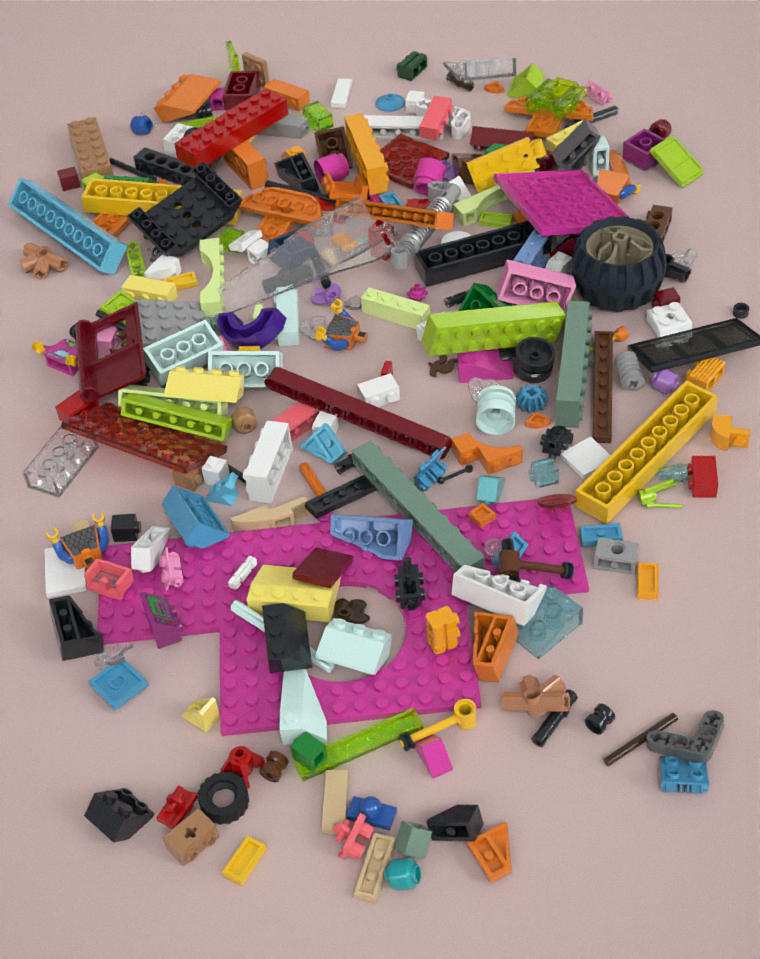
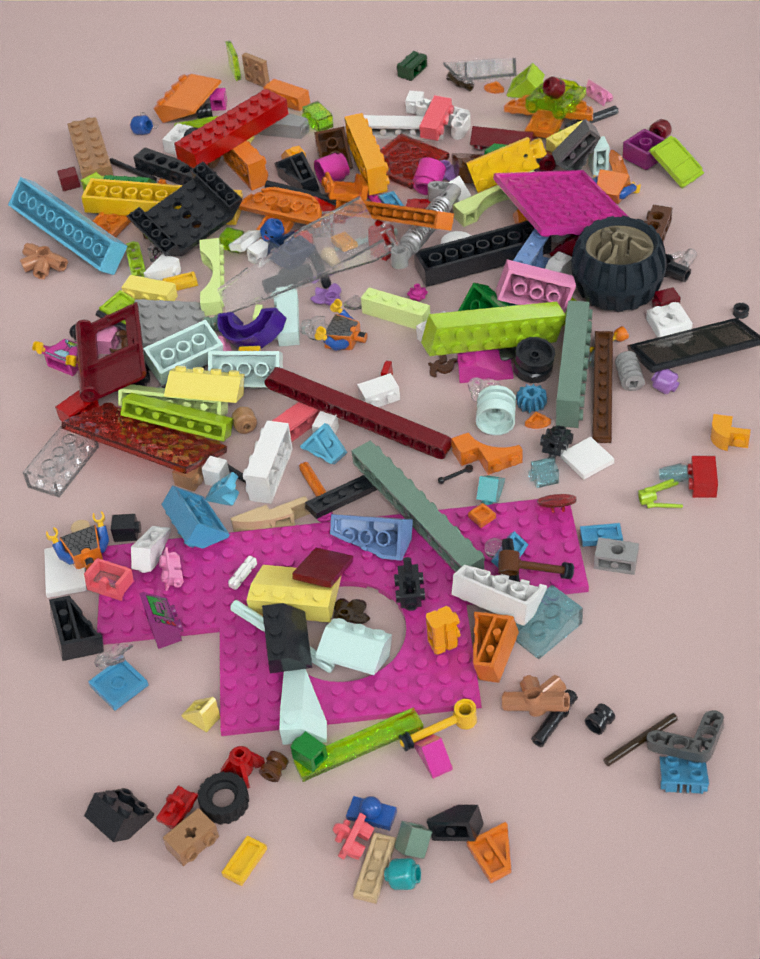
dark red brick [222,71,261,111] -> none
tan tile [322,770,349,834] -> none
white tile [331,79,353,108] -> none
black pin [334,454,356,475] -> none
dark azure dish [376,93,405,112] -> none
dark azure hinge [413,447,447,491] -> none
black axle [445,289,470,307] -> none
lime tile [478,211,514,228] -> none
yellow brick [575,381,718,524] -> none
light orange tile [637,562,659,600] -> none
light orange brick [686,357,726,391] -> none
none -> blue head [260,218,284,243]
none -> dark red head [542,76,566,99]

